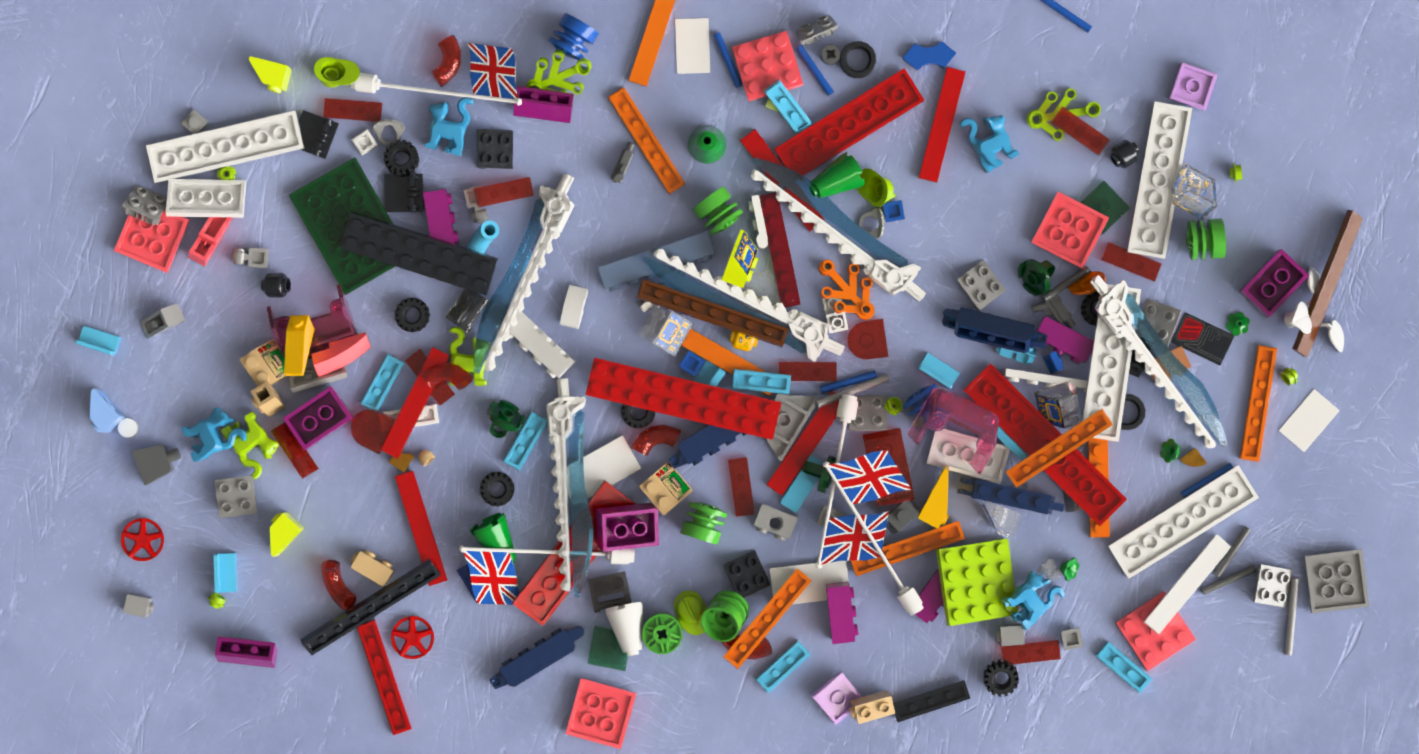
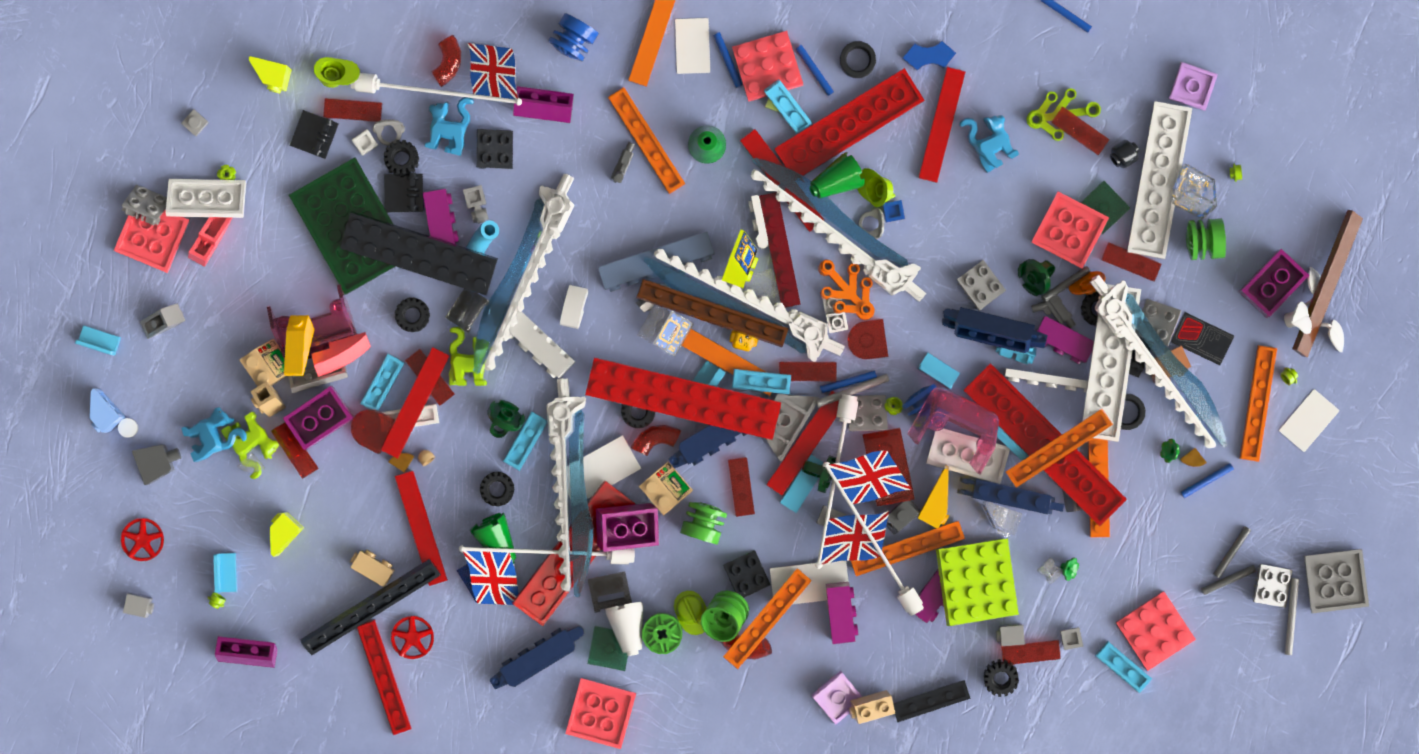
white plate [146,111,304,183] -> none
light grey hinge [214,475,257,518] -> none
light grey plate [232,248,269,268] -> none
black head [261,273,291,298] -> none
clear red cylinder [321,560,356,610] -> none
clear red cylinder [420,362,473,390] -> none
clear red tile [474,177,534,208] -> none
lime plant [526,50,592,95] -> none
blue plate [679,351,705,377] -> none
bright green wheel [692,186,744,236] -> none
light grey brick [754,504,798,541] -> none
medium azure tile [756,640,811,693] -> none
light grey hinge [796,16,839,46] -> none
dark grey wheel [821,45,840,65] -> none
dark azure animal [1001,571,1065,630] -> none
clear slope [1034,380,1082,429] -> none
blue plate [1043,351,1064,374] -> none
white plate [1108,465,1259,579] -> none
white tile [1143,535,1231,634] -> none
green plant [1226,312,1250,336] -> none
none -> clear tile [238,453,265,472]

